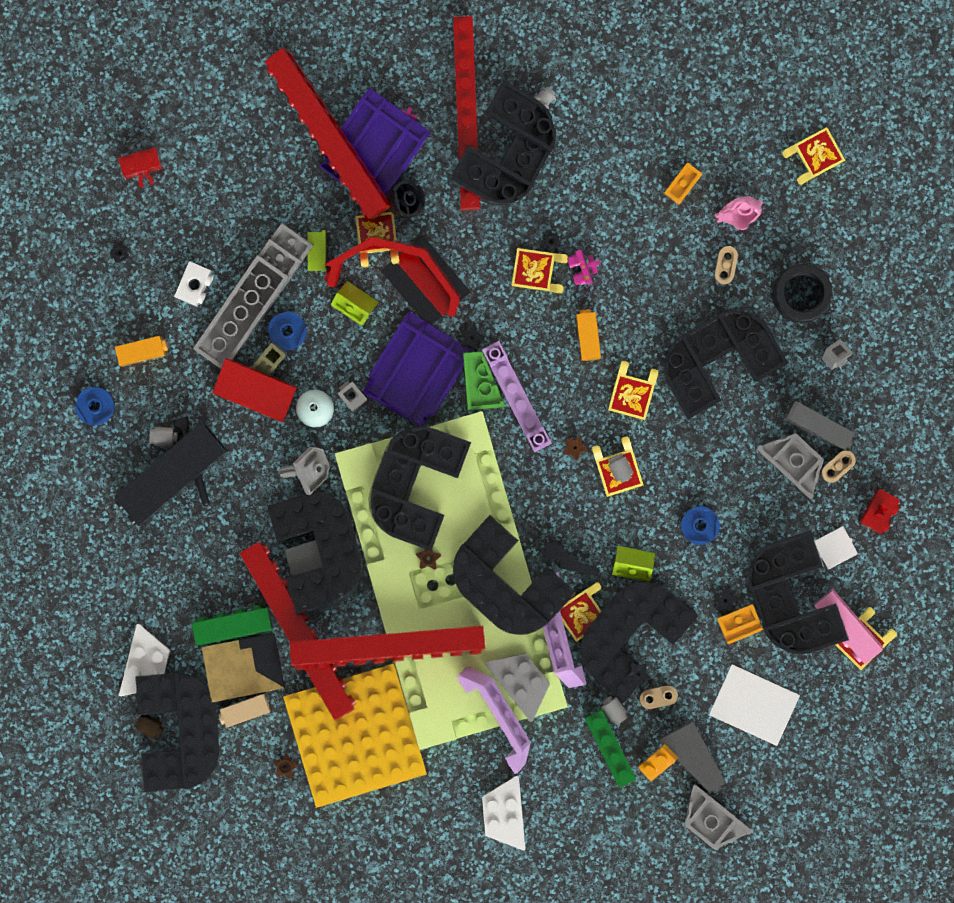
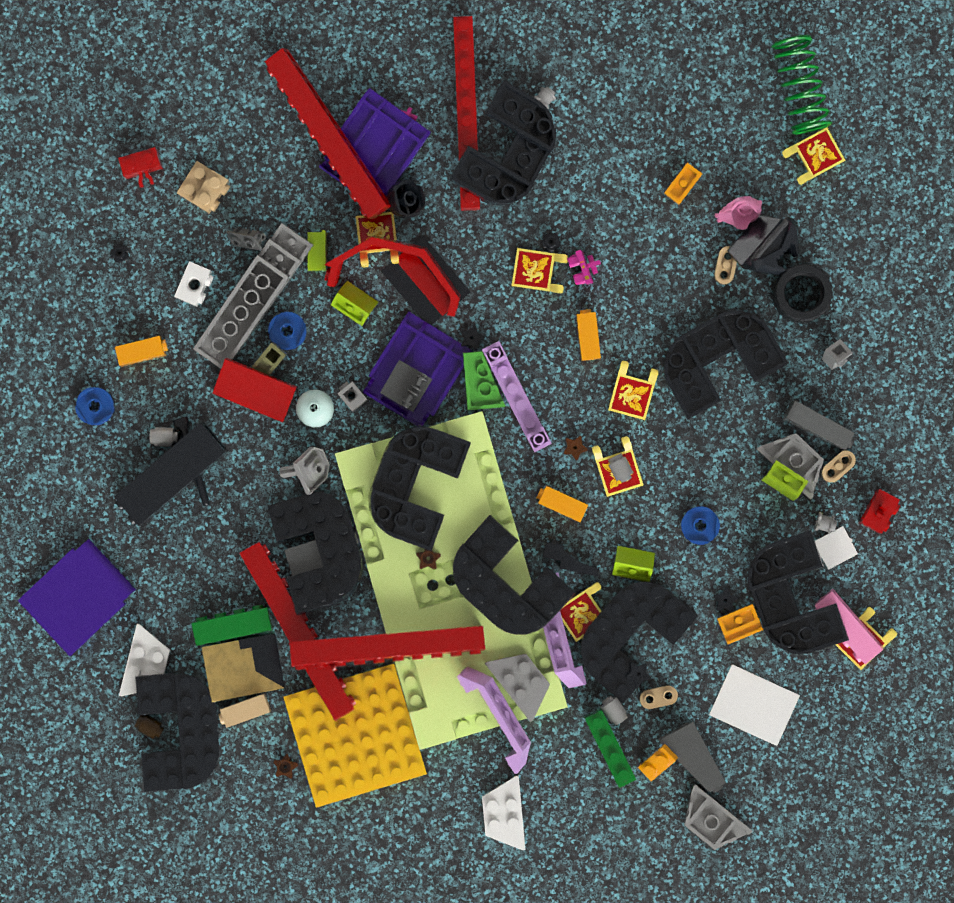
none -> dark purple piece [18,539,136,656]
none -> tan plate [177,161,230,214]
none -> dark grey hinge [226,227,266,251]
none -> dark grey hinge [380,360,432,412]
none -> light orange brick [536,486,588,522]
none -> black helmet [727,216,799,275]
none -> lime panel [762,460,808,501]
none -> green piece [771,34,832,135]
none -> light grey brick [814,512,837,534]

